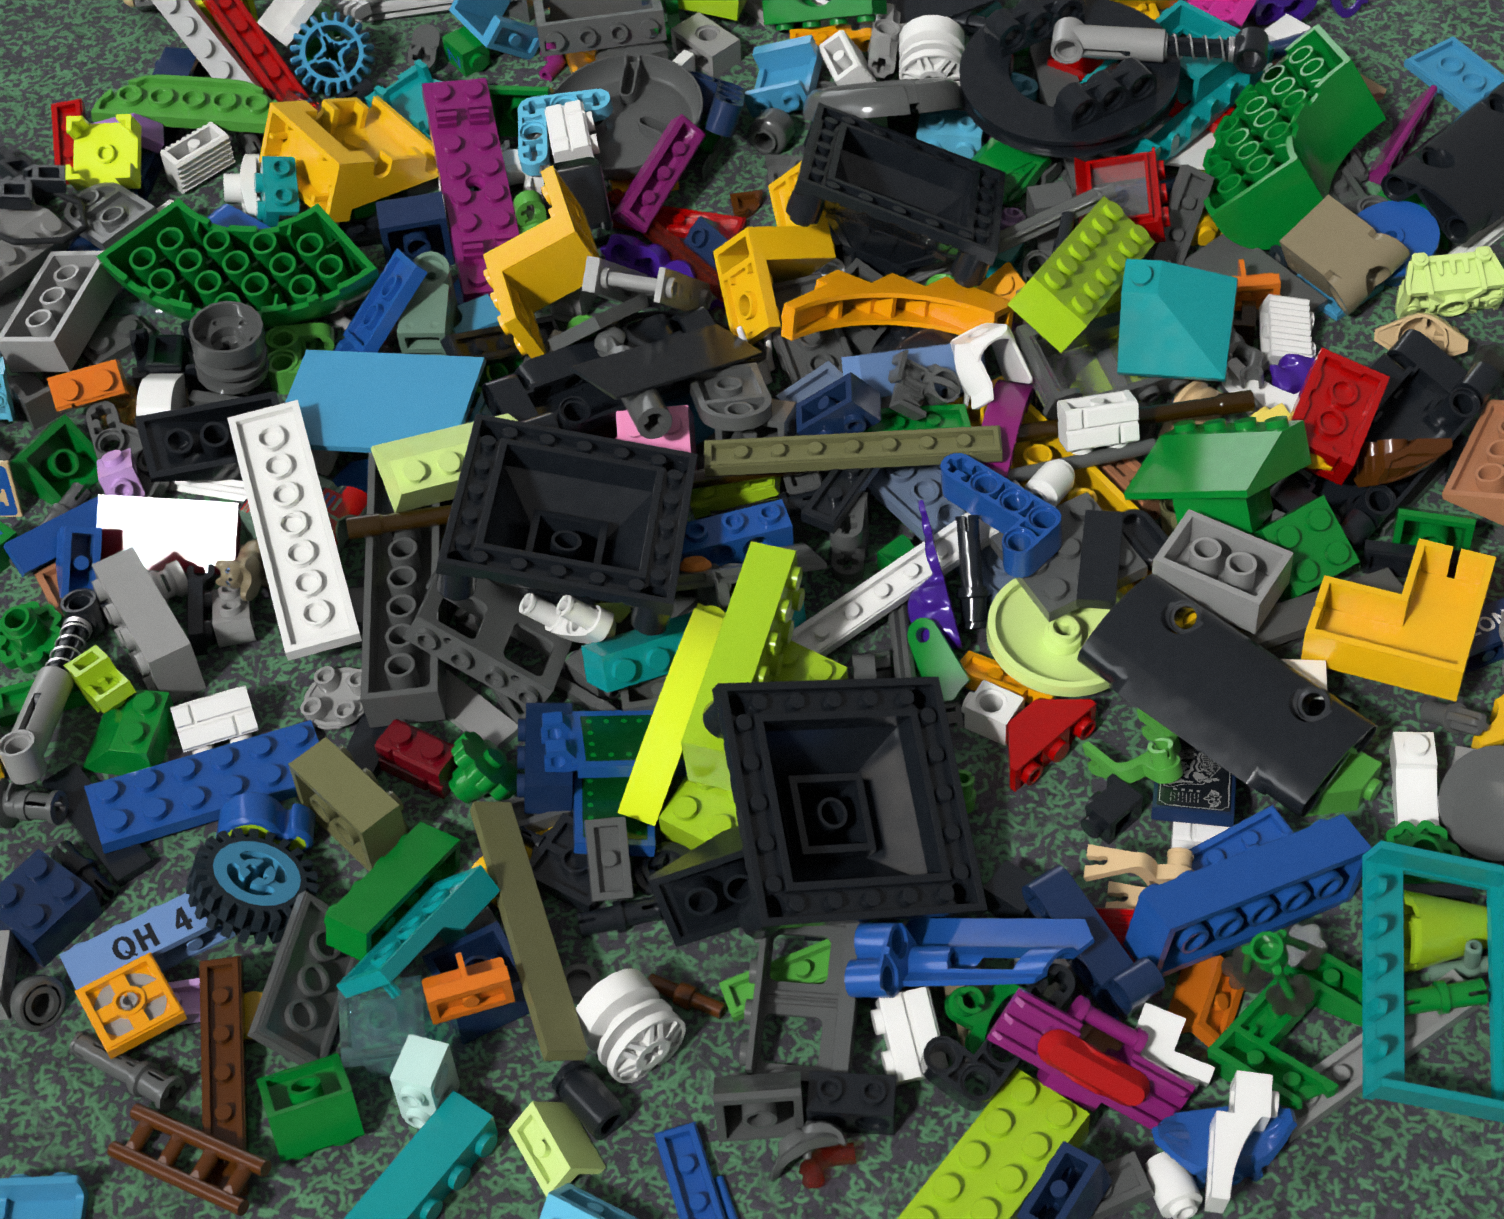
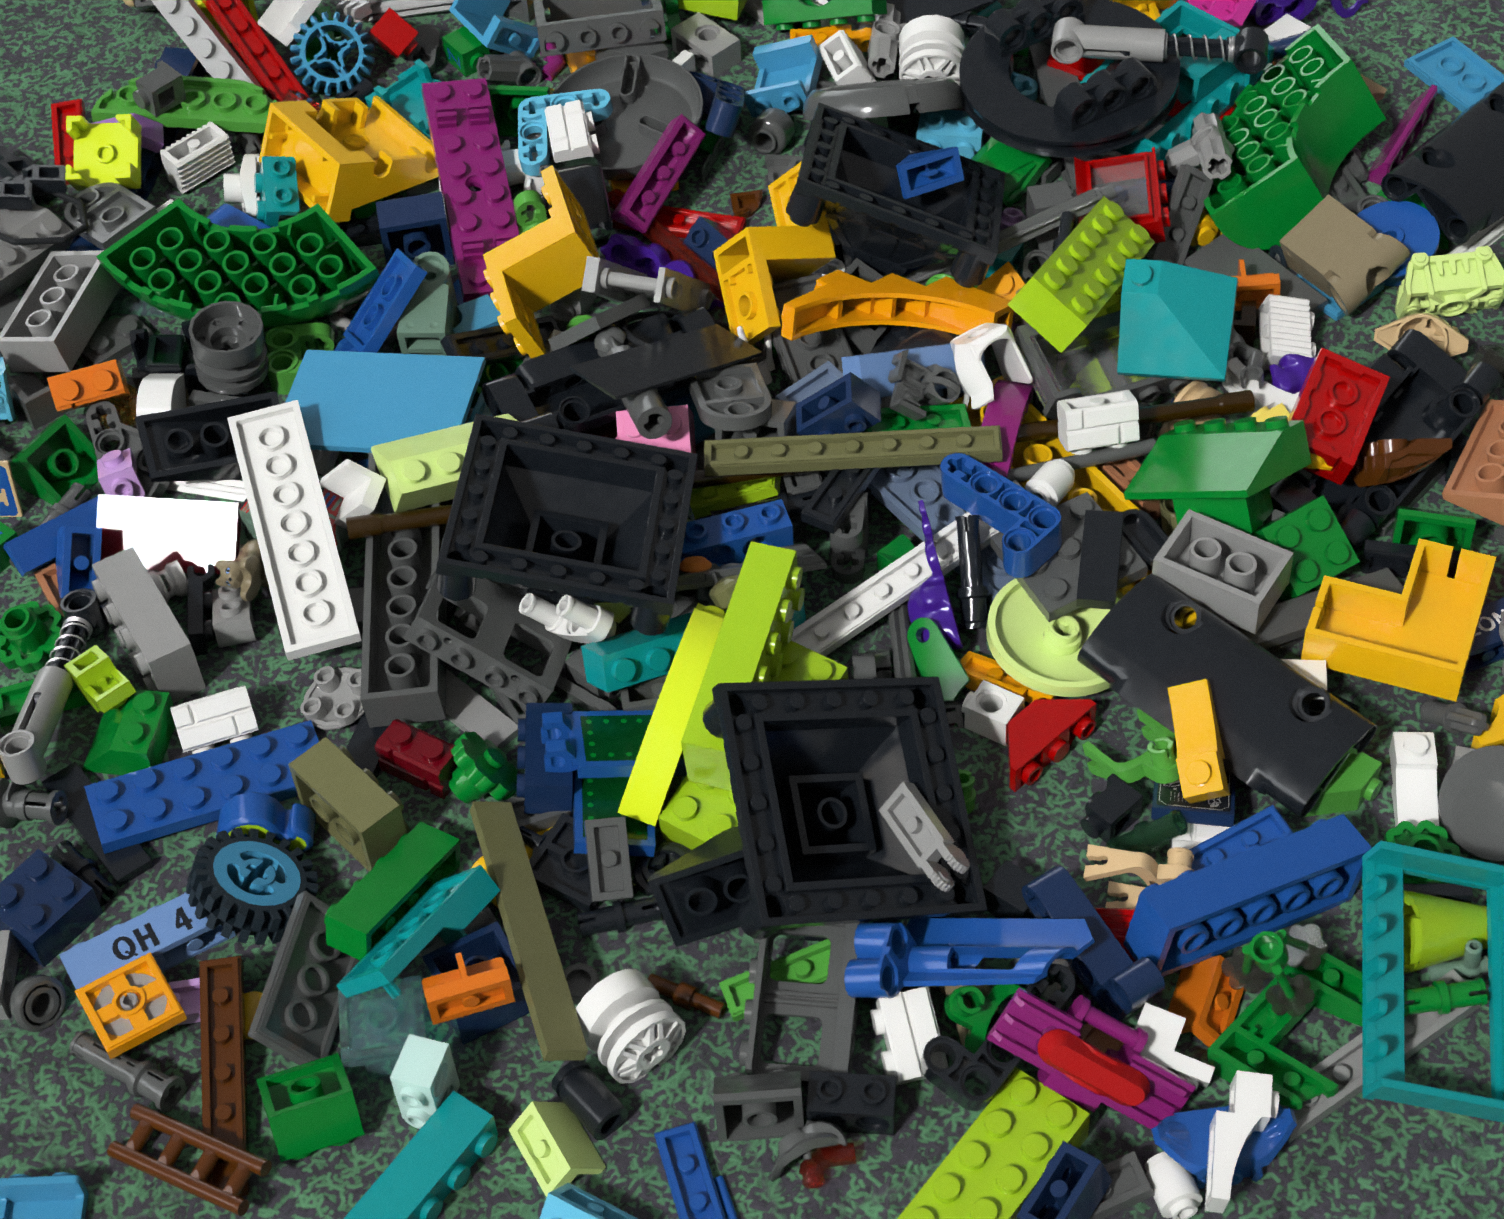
none -> dark grey brick [133,60,186,117]
none -> white panel [320,459,387,529]
none -> red slope [369,8,419,58]
none -> dark grey piece [476,50,542,86]
none -> olive tile [709,575,739,609]
none -> light grey hinge [879,781,971,892]
none -> blue slope [896,147,965,199]
none -> clear green pin [1106,809,1188,854]
none -> light grey piece [1165,112,1234,180]
none -> yellow slope [1168,679,1230,804]

